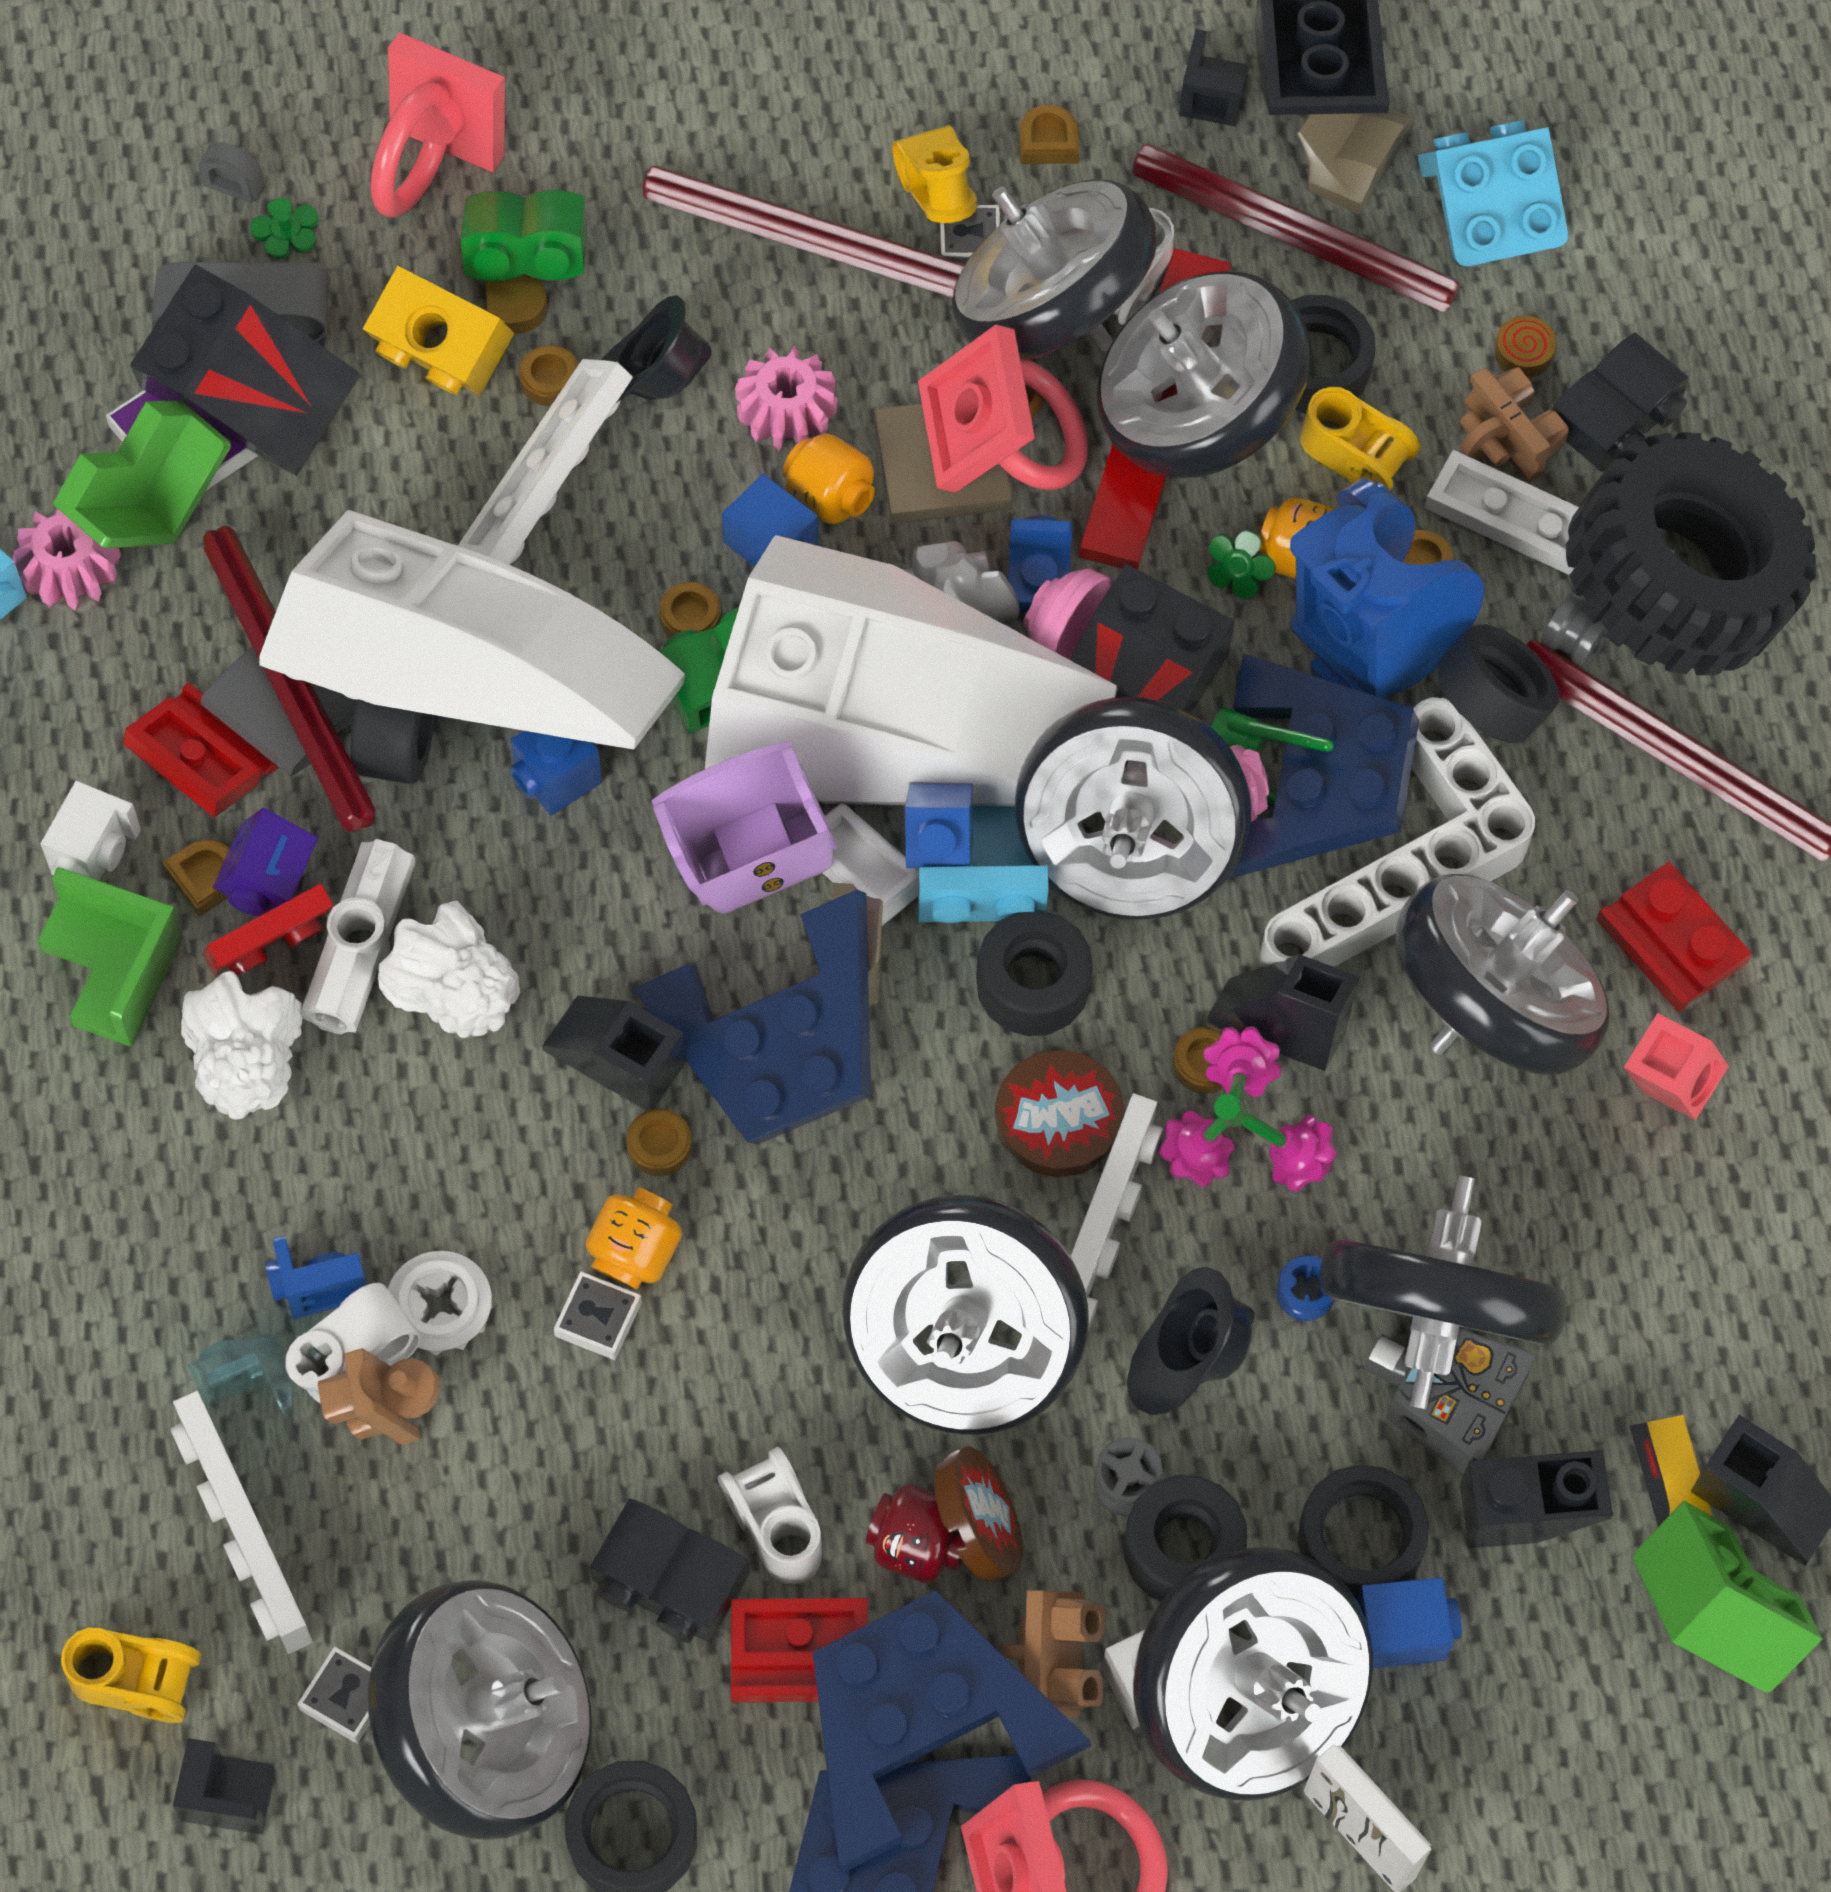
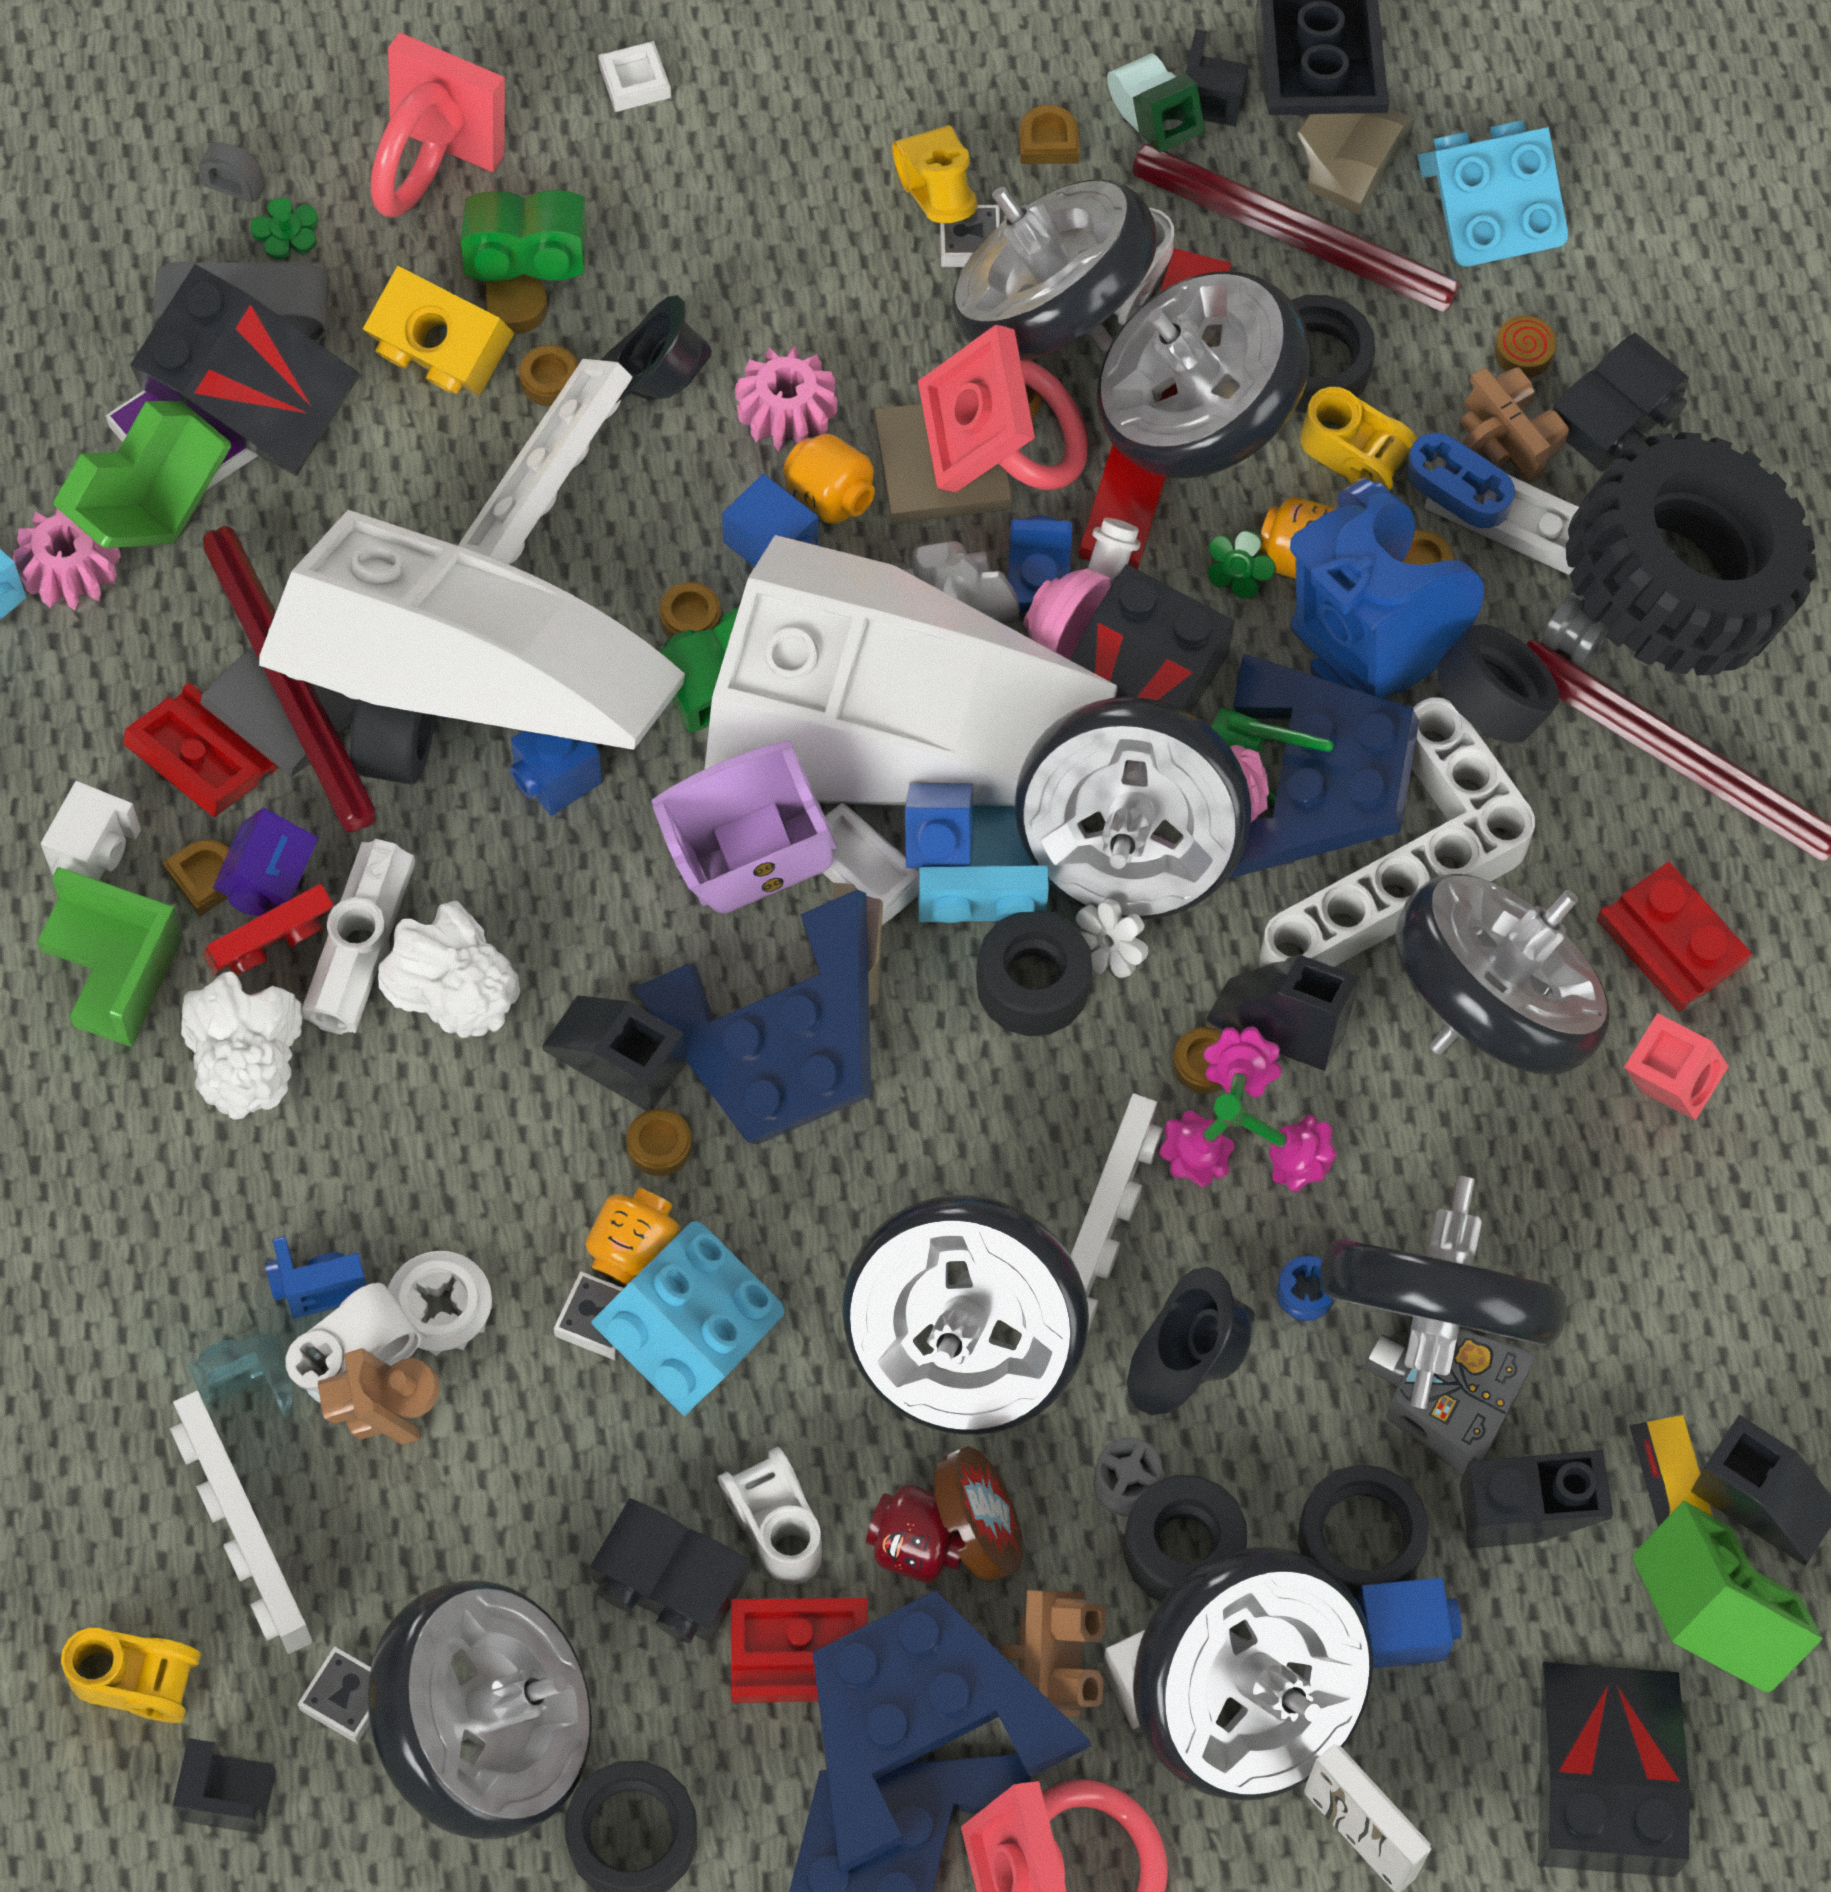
axle [642,166,965,297] -> none
tile [995,1049,1125,1177] -> none
none -> medium azure bracket [590,1221,785,1416]
none -> white tile [598,41,671,112]
none -> white plant [1076,899,1148,978]
none -> white pin [1087,518,1141,583]
none -> dark green leg [1107,53,1205,153]
none -> blue beam [1407,433,1515,529]
none -> black slope [1538,1662,1690,1877]

